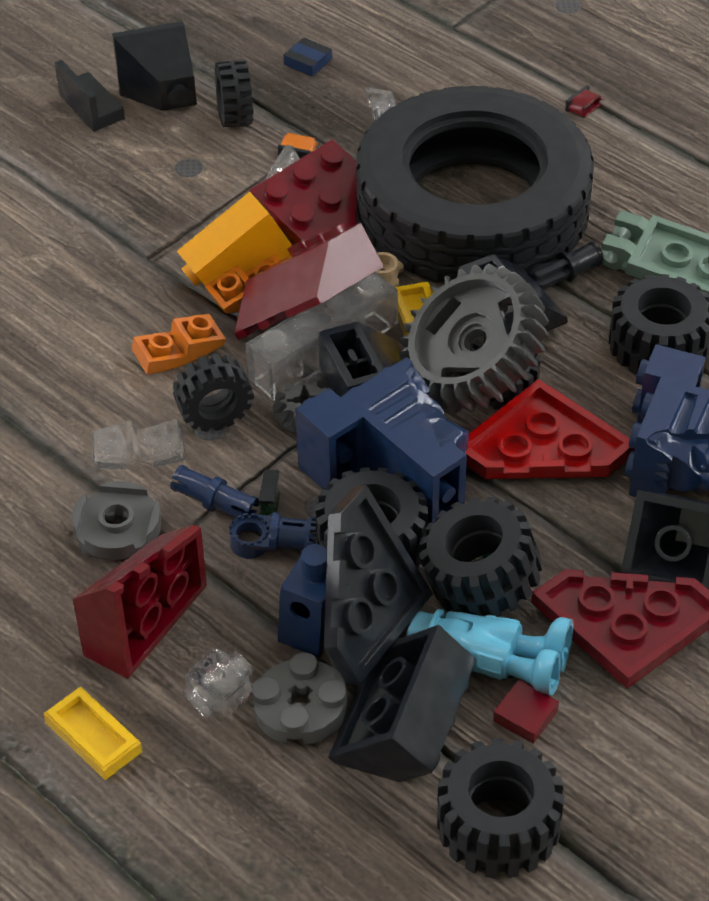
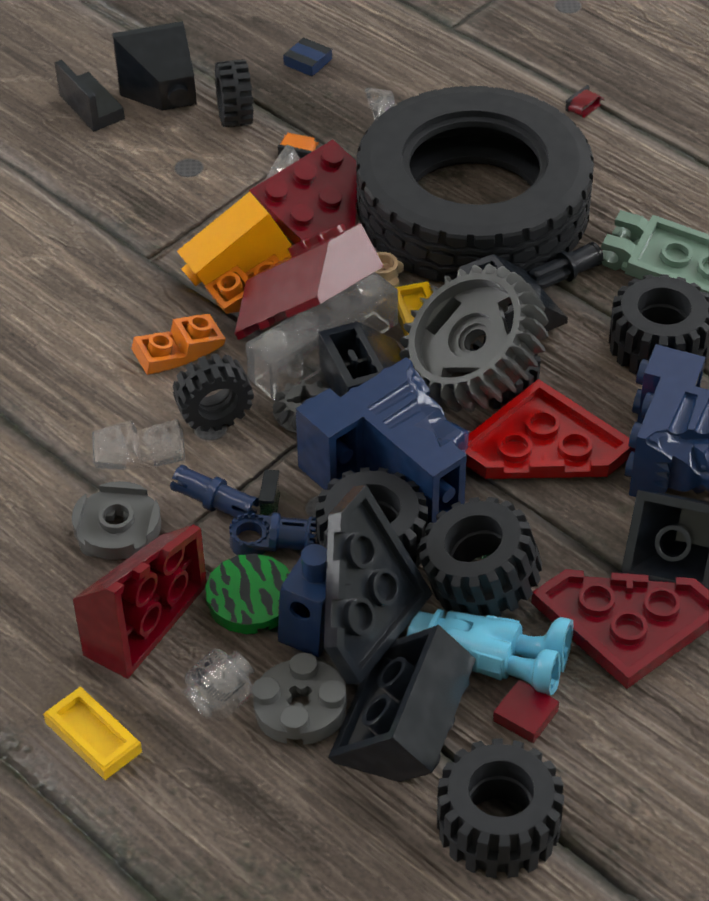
none -> green tile [205,554,290,634]

